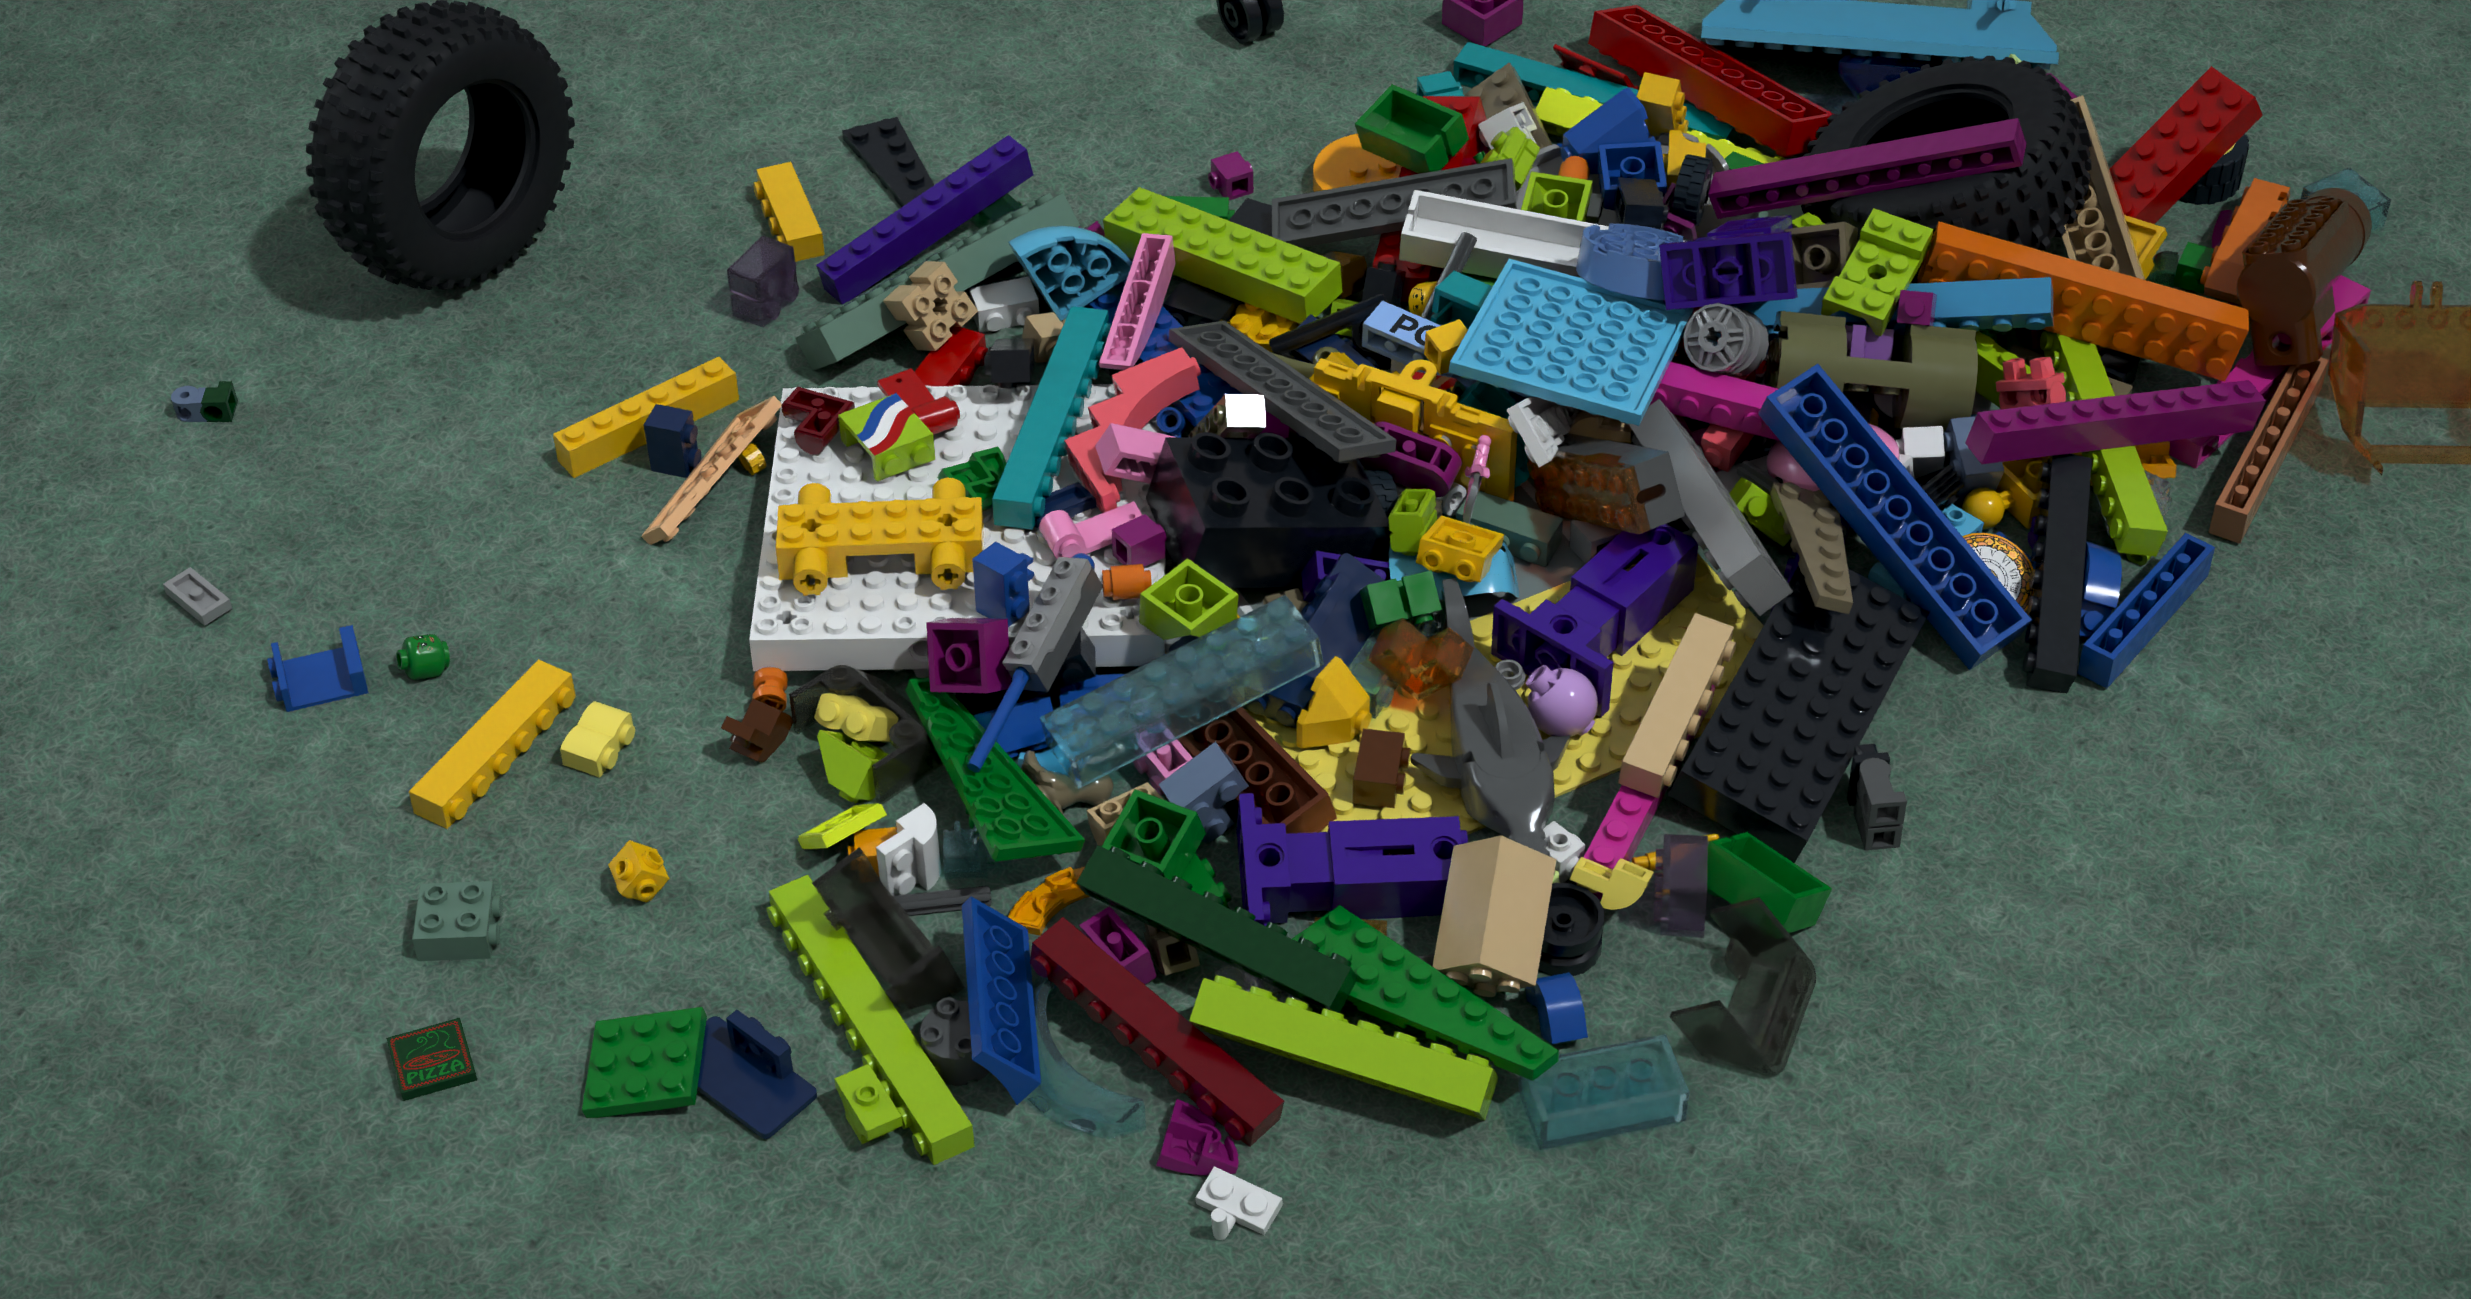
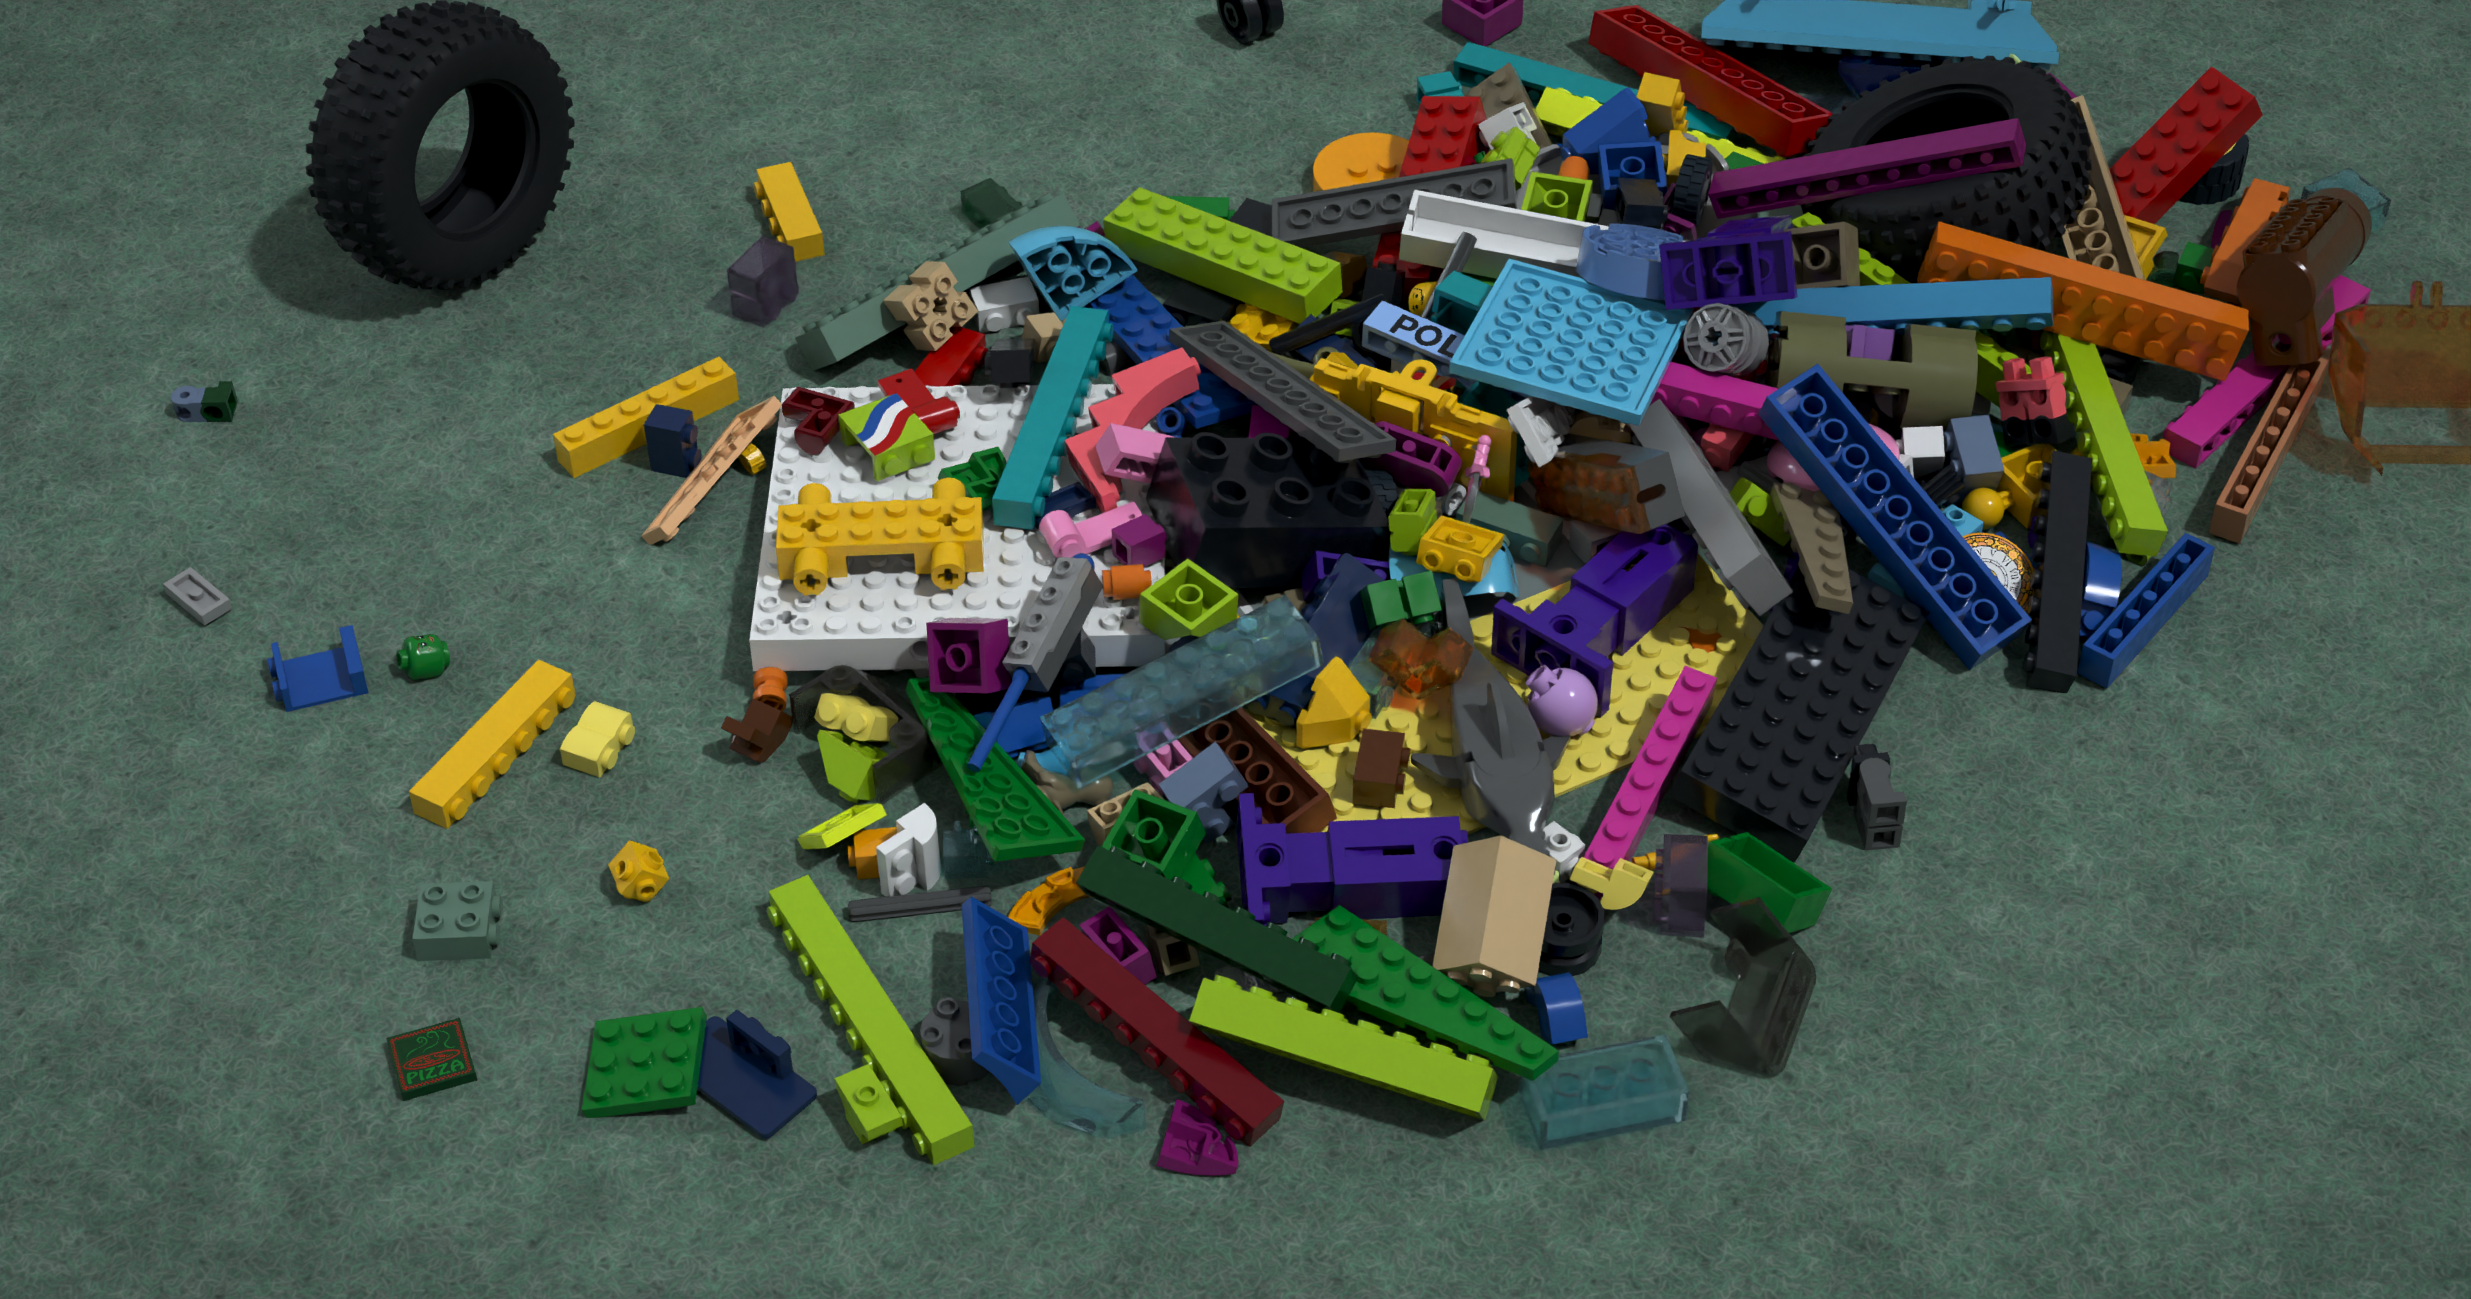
clear smoke windscreen [812,847,965,1010] -> none
dark purple brick [816,135,1034,304] -> none
black wing [842,117,934,207] -> none
blue brick [972,541,1034,627] -> none
bright pink slope [1099,233,1176,370] -> none
brick [1189,394,1266,438] -> none
white plate [1196,1166,1283,1240] -> none
magenta brick [1208,151,1254,201] -> none
green piece [1355,84,1469,174] -> none
yellow brick [1424,319,1468,375] -> none
light grey plate [1495,660,1525,690] -> none
red door [1553,44,1639,90] -> none
tan brick [1618,613,1736,798] -> none
lime piece [1821,208,1934,336] -> none
magenta brick [1897,290,1937,326] -> none
magenta brick [1965,380,2266,464] -> none

